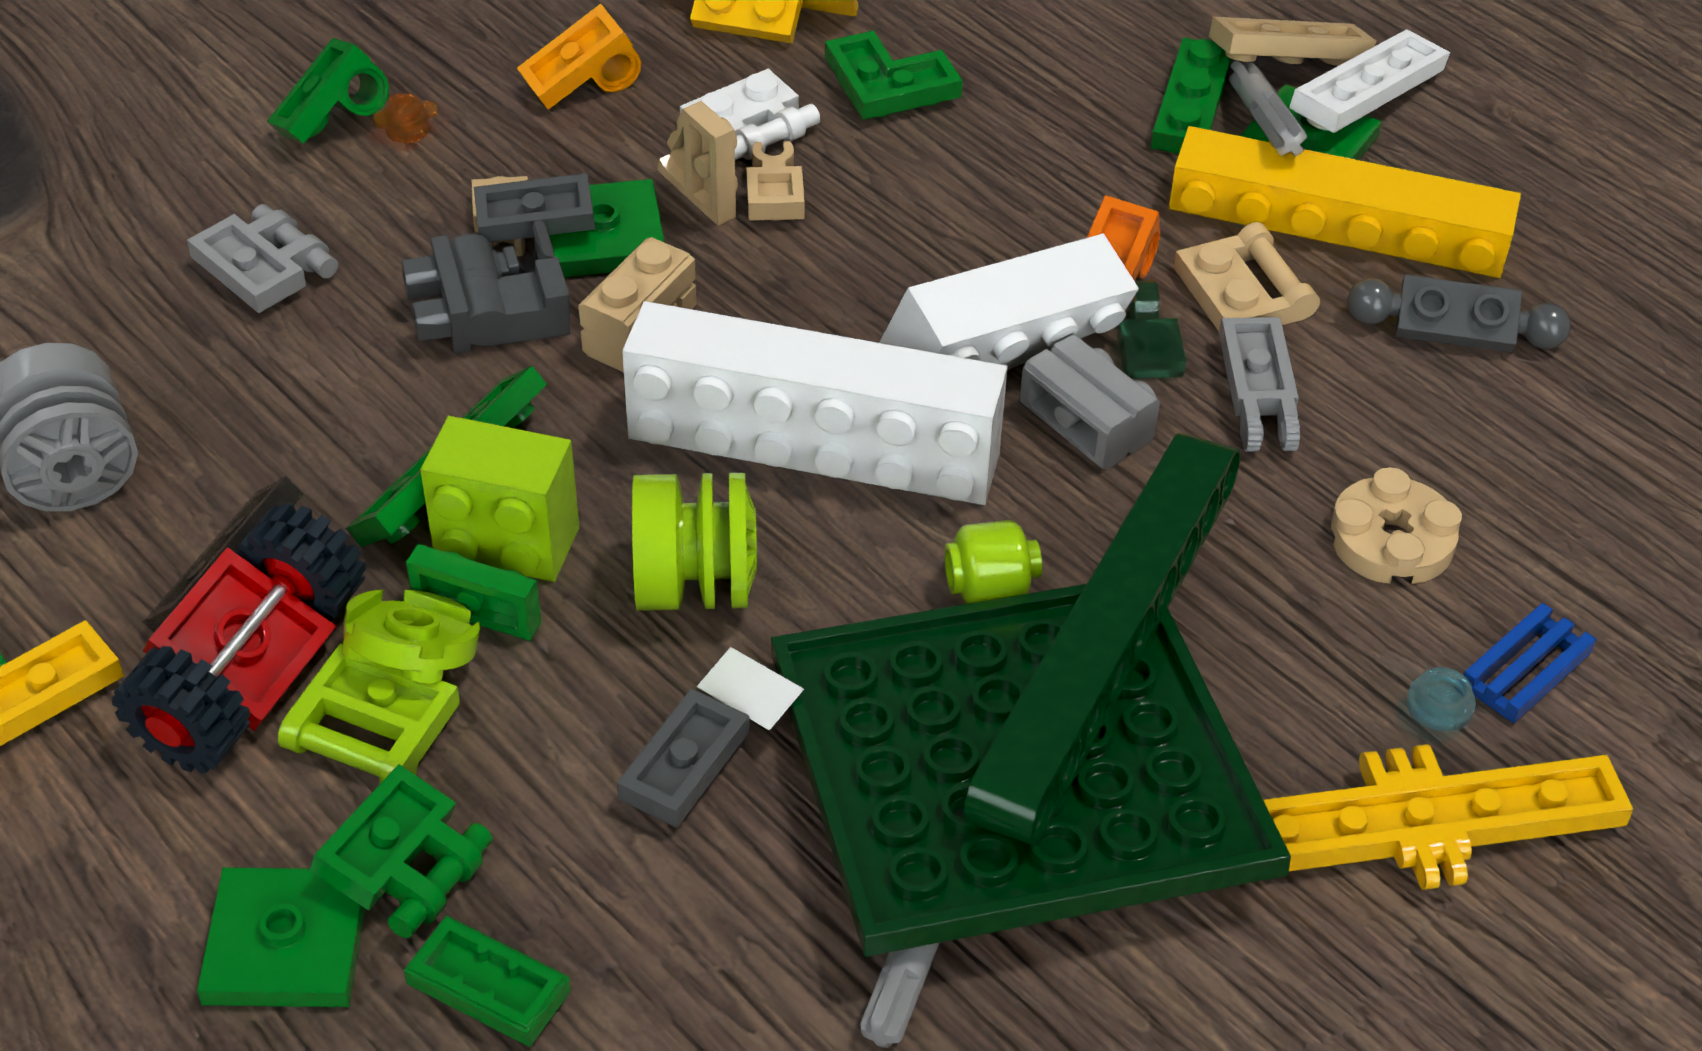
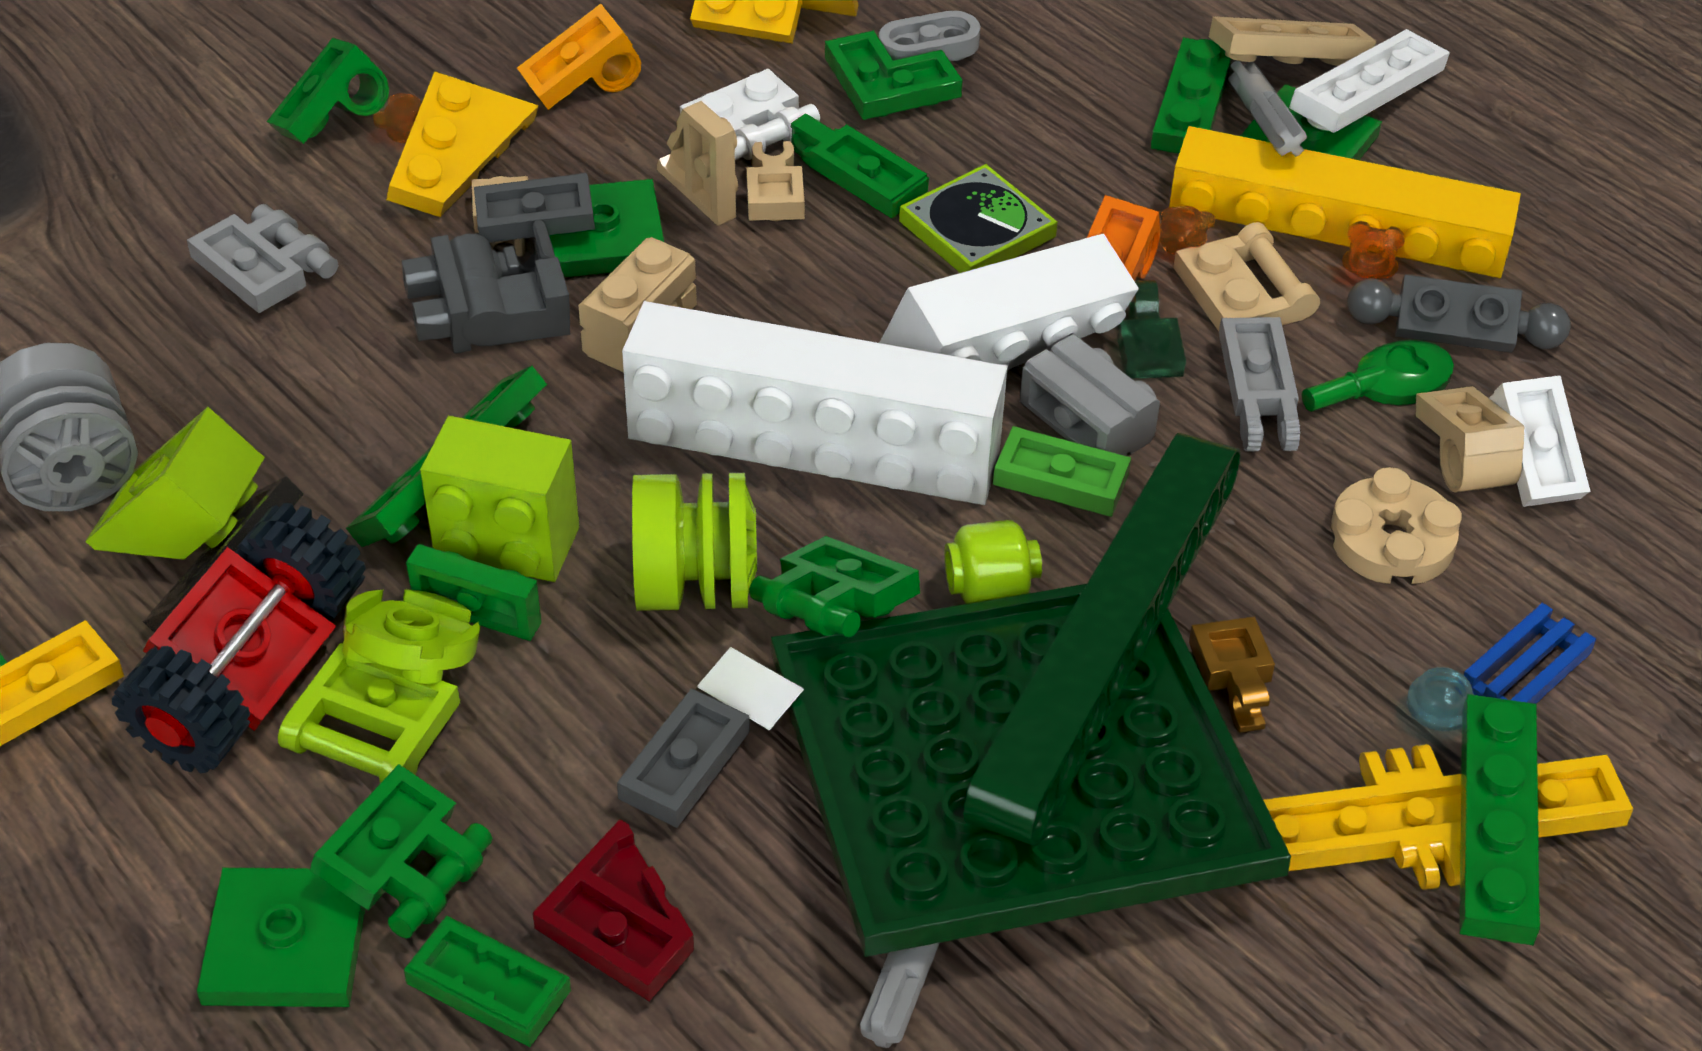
none -> lime slope [85,407,265,560]
none -> yellow wing [386,71,539,217]
none -> dark red wing [533,819,694,1002]
none -> green plate [749,536,920,638]
none -> green hinge [790,113,929,219]
none -> light grey plate [879,11,980,61]
none -> tile [899,164,1058,273]
none -> bright green plate [993,426,1131,517]
none -> clear orange plate [1159,206,1215,255]
none -> pearl gold plate [1189,616,1275,733]
none -> green piece [1301,340,1454,412]
none -> clear orange plate [1342,221,1405,279]
none -> tan plate [1416,386,1524,493]
none -> green plate [1459,694,1540,946]
none -> white plate [1489,376,1591,507]

